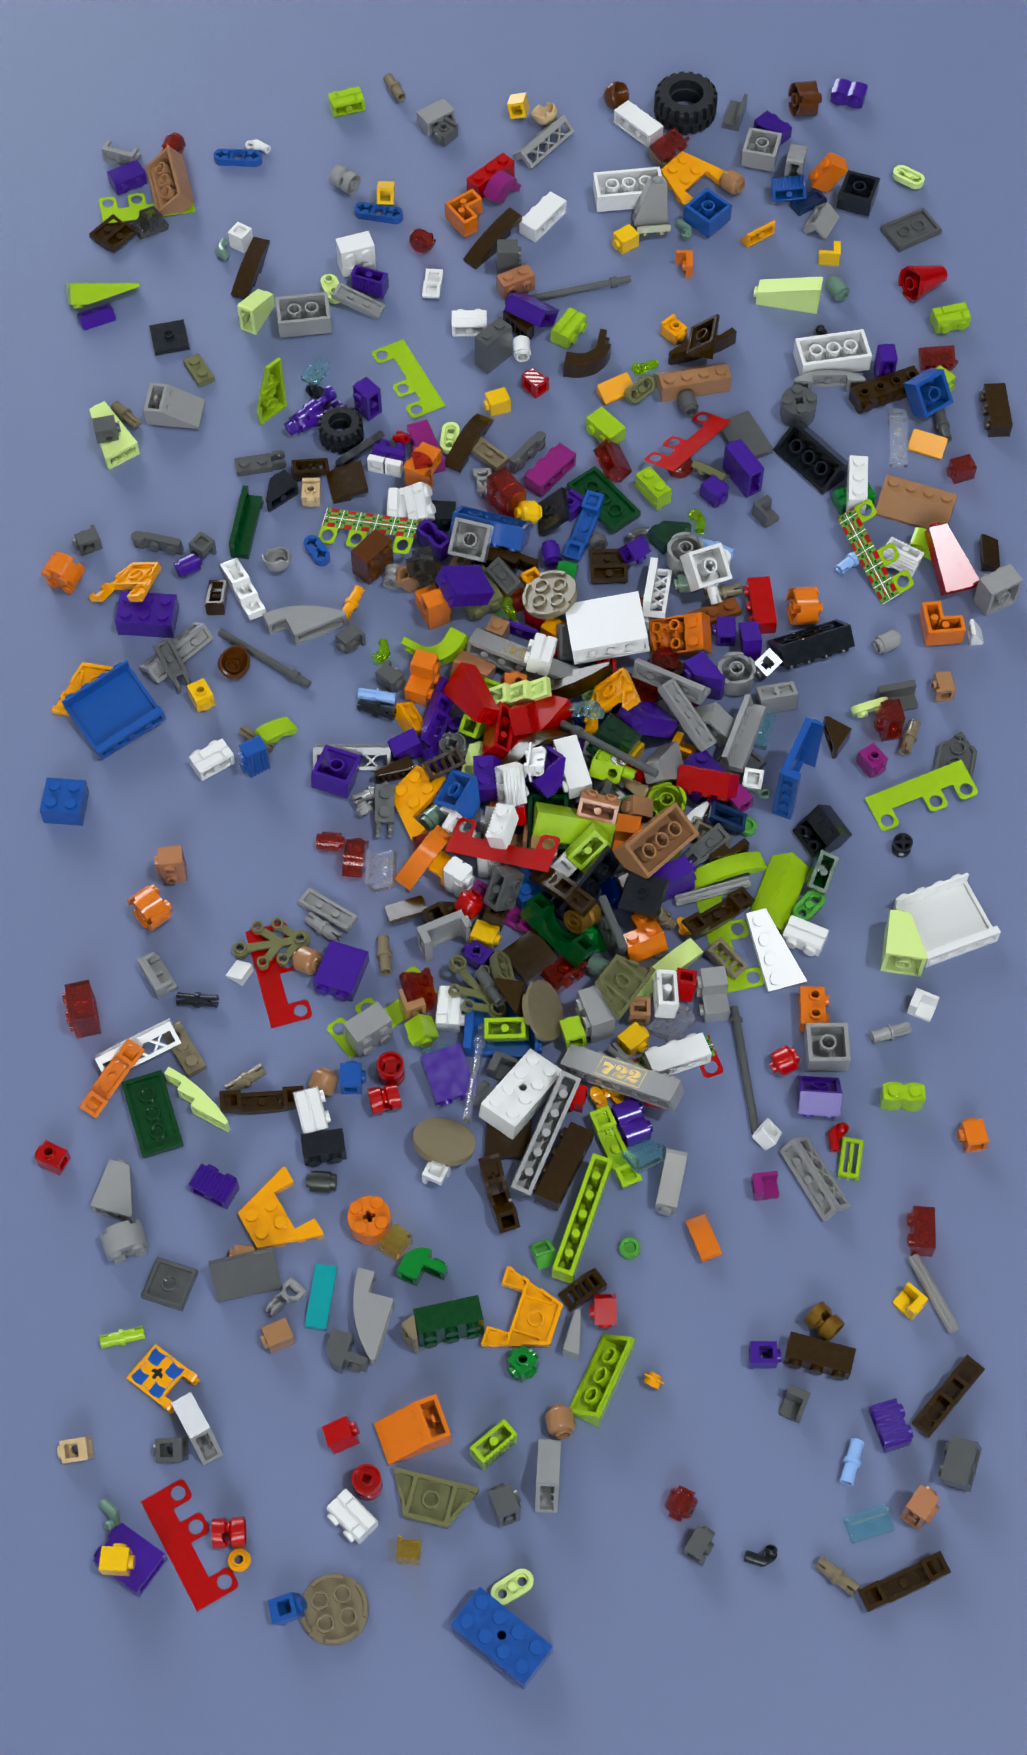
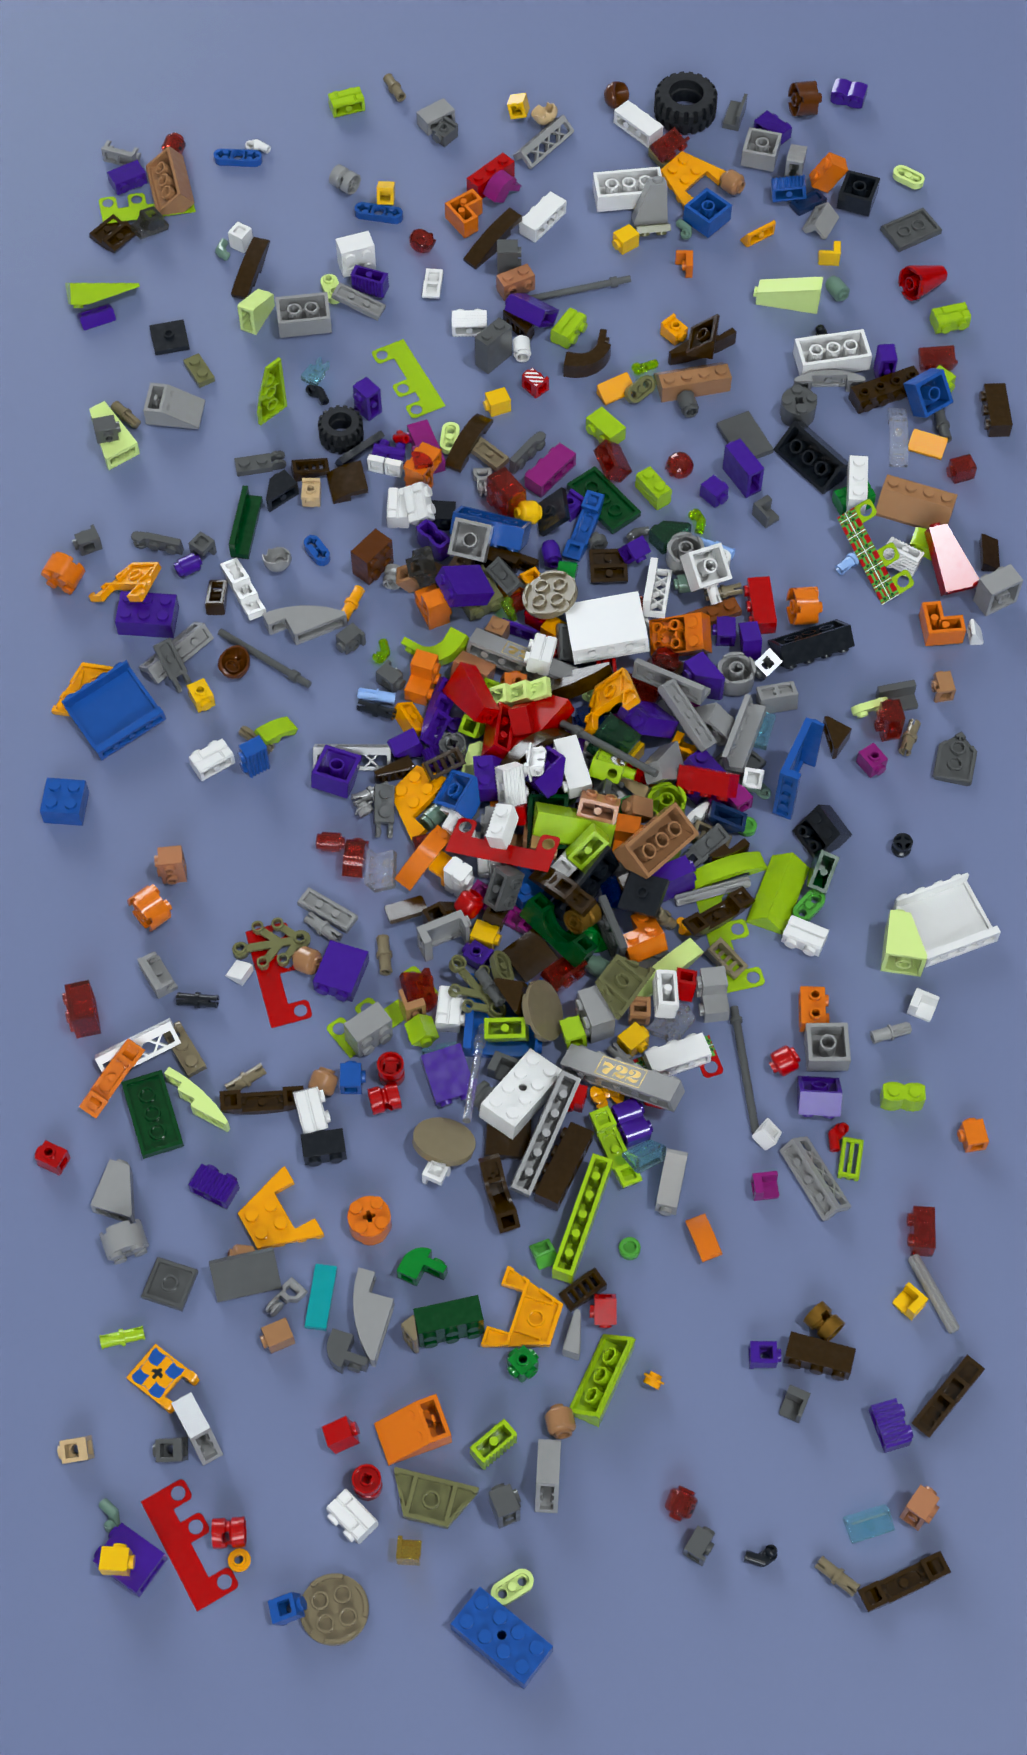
dark purple piece [284,385,343,436] -> none
pearl dark grey brick [306,1171,337,1193] -> none
piece [318,508,419,554] -> none
clear yellow panel [379,1223,413,1261] -> none
clear light blue plate [569,700,606,719] -> none
red piece [644,411,731,471] -> none
olive plate [691,460,730,482] -> none
white wing [745,908,807,992] -> none
light blue pin [840,1438,864,1486] -> none
lime piece [865,760,978,831] -> none
light grey brick [872,629,902,654] -> none
dark grey brick [938,1436,982,1492] -> none

